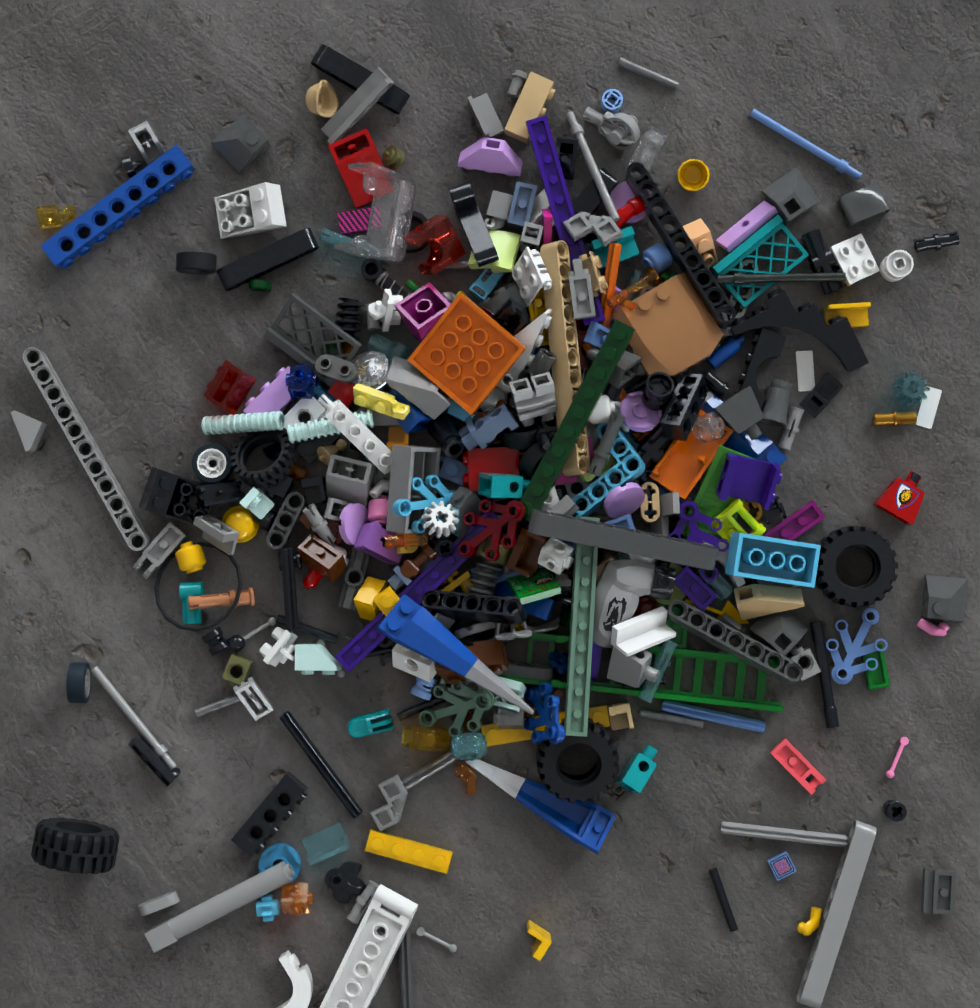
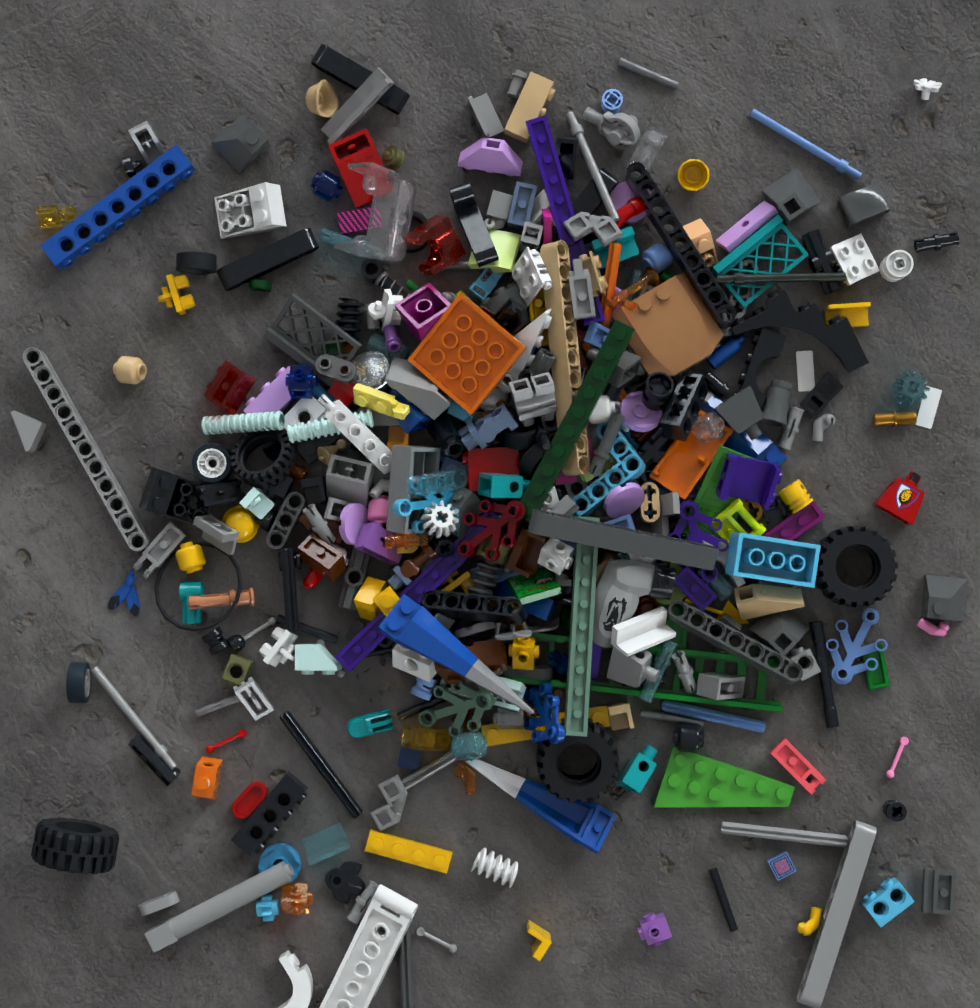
none -> blue piece [108,570,140,616]
none -> tan head [113,356,147,385]
none -> yellow hips [158,274,196,315]
none -> orange torso [191,756,223,800]
none -> red hinge [206,729,247,753]
none -> red tile [231,781,268,819]
none -> clear blue head [310,170,343,202]
none -> medium lavender pin [383,324,402,352]
none -> dark blue tile [398,744,423,770]
none -> clear light blue beam [405,469,467,496]
none -> white piece [471,847,518,888]
none -> yellow brick [508,636,540,670]
none -> medium lavender brick [637,912,672,946]
none -> bright green wing [653,746,795,808]
none -> light grey pin [672,651,697,693]
none -> black head [672,724,704,753]
none -> light grey slope [696,672,746,700]
none -> yellow piece [778,479,813,514]
none -> light grey arm [812,413,835,442]
none -> medium azure brick [861,877,915,928]
none -> white plant [914,78,942,100]

